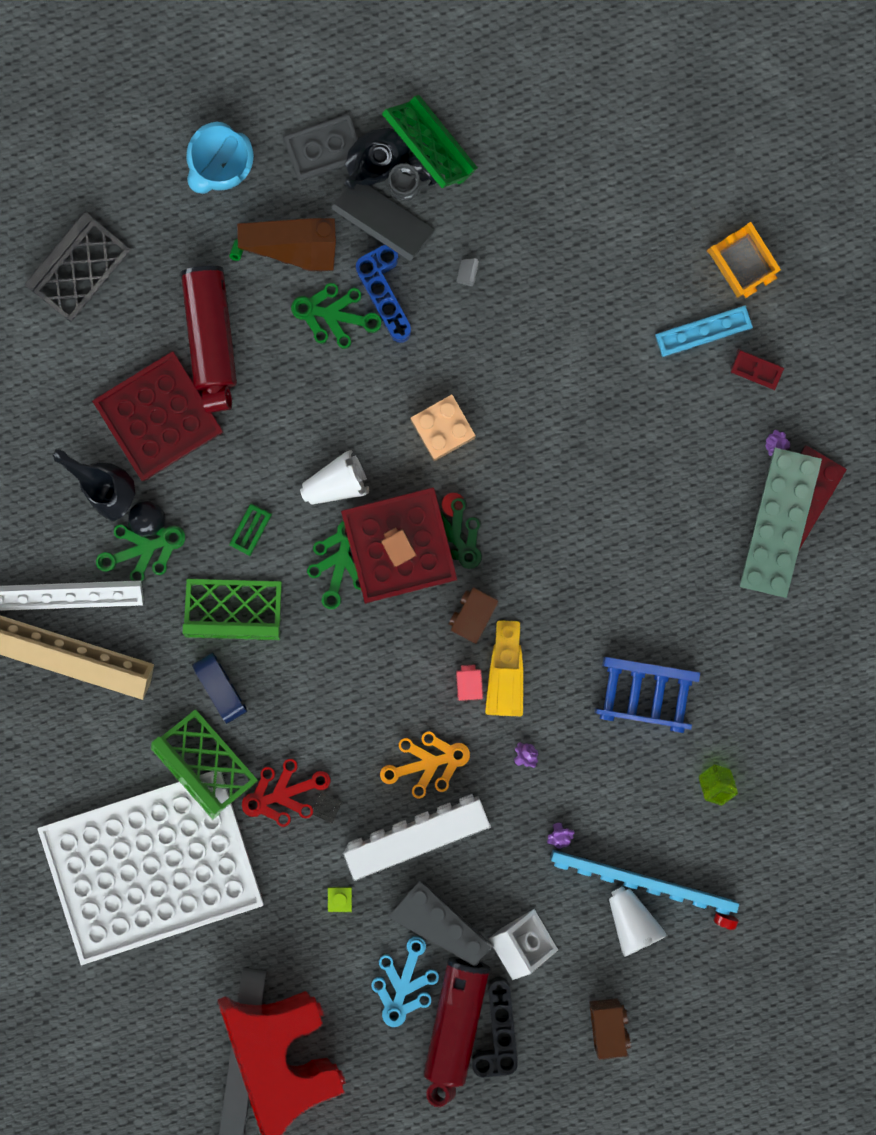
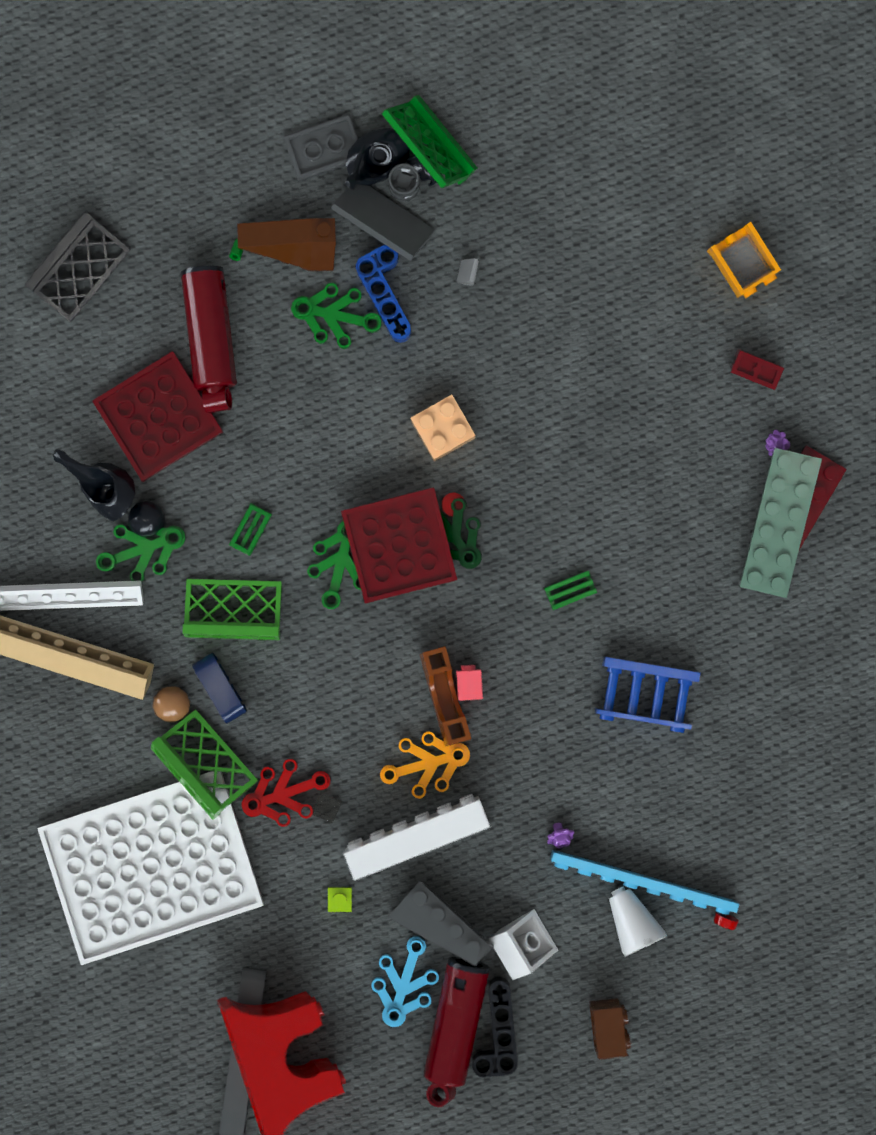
medium azure piece [186,121,254,194] -> none
white cone [300,450,369,505] -> none
nougat brick [381,527,416,567] -> none
reddish brown brick [449,588,499,644] -> none
yellow piece [485,621,523,716] -> none
medium lavender plant [514,742,538,768] -> none
medium azure tile [655,305,753,357] -> none
clear neon green panel [699,764,738,806] -> none
none -> medium nougat hair [152,686,190,722]
none -> dark orange arch [419,646,471,746]
none -> green tile [544,571,597,610]

